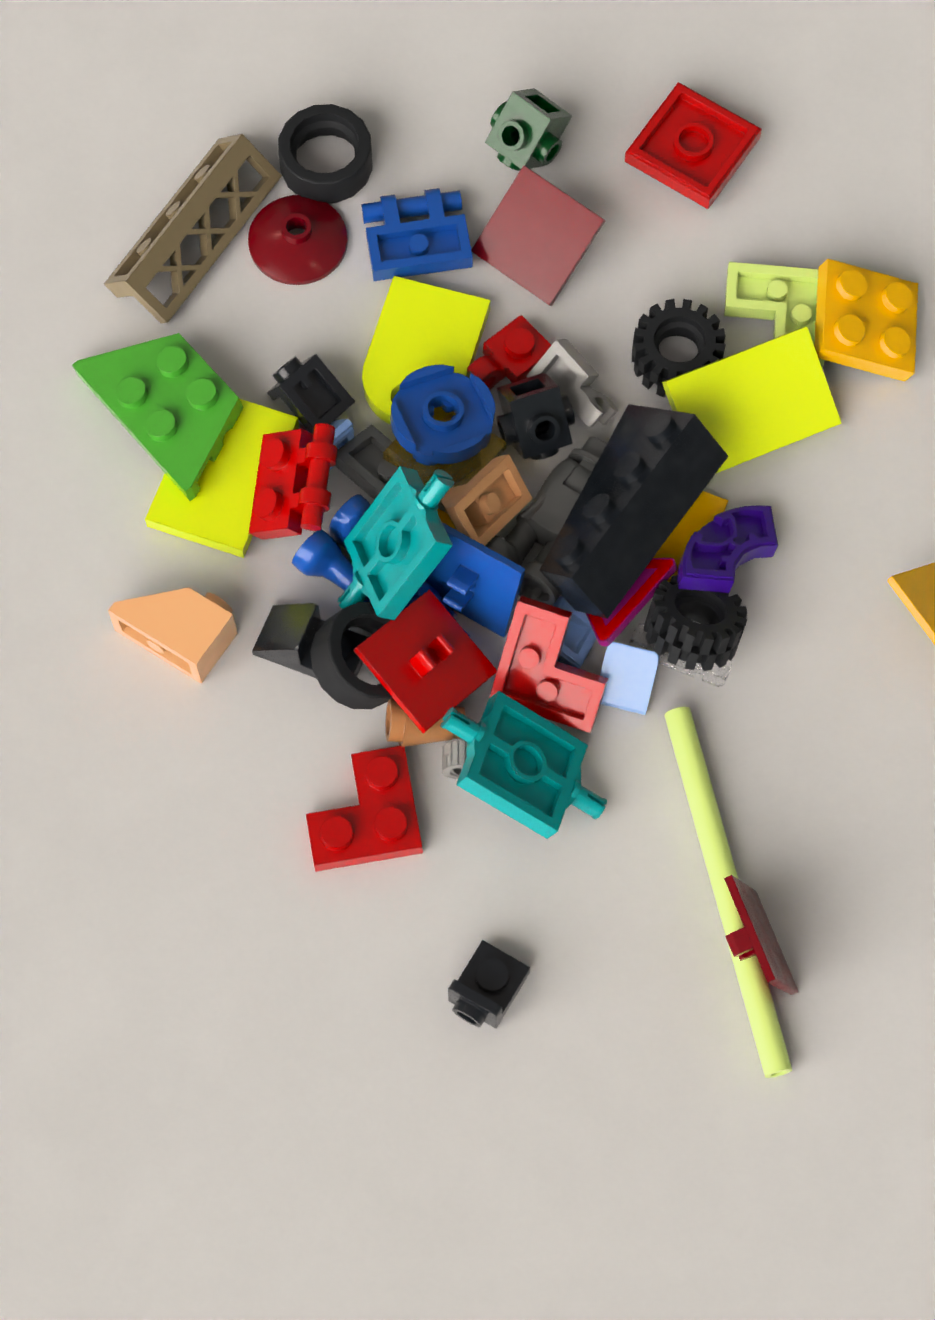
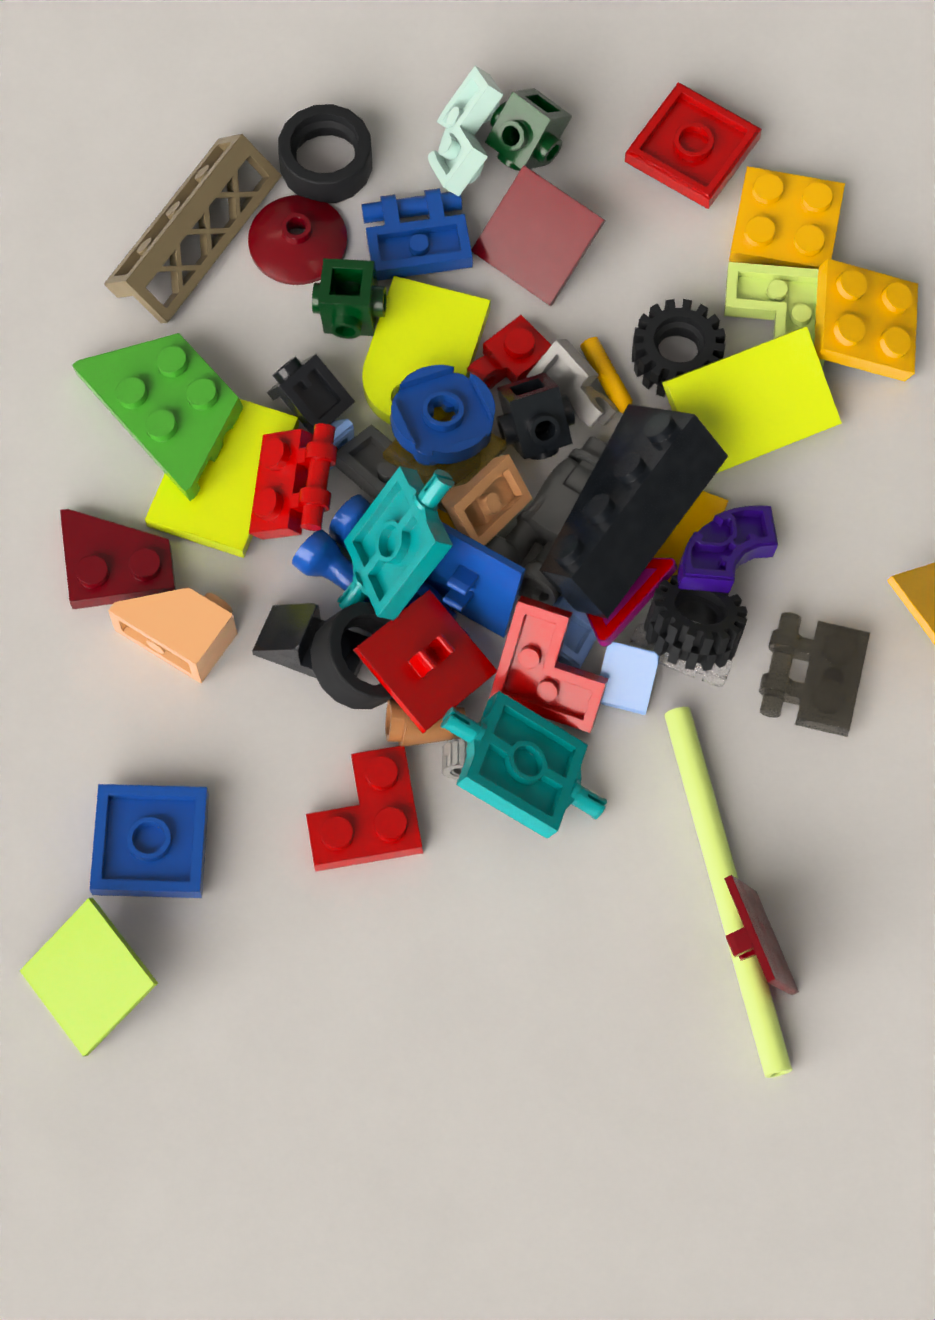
black bracket [448,940,530,1029] -> none
none -> piece [20,898,158,1057]
none -> dark red wing [60,509,176,609]
none -> blue plate [90,784,209,898]
none -> dark green brick [312,258,387,339]
none -> light aqua plate [428,66,503,196]
none -> yellow piece [580,337,633,413]
none -> yellow plate [729,166,845,269]
none -> clear smoke plate [759,612,870,737]

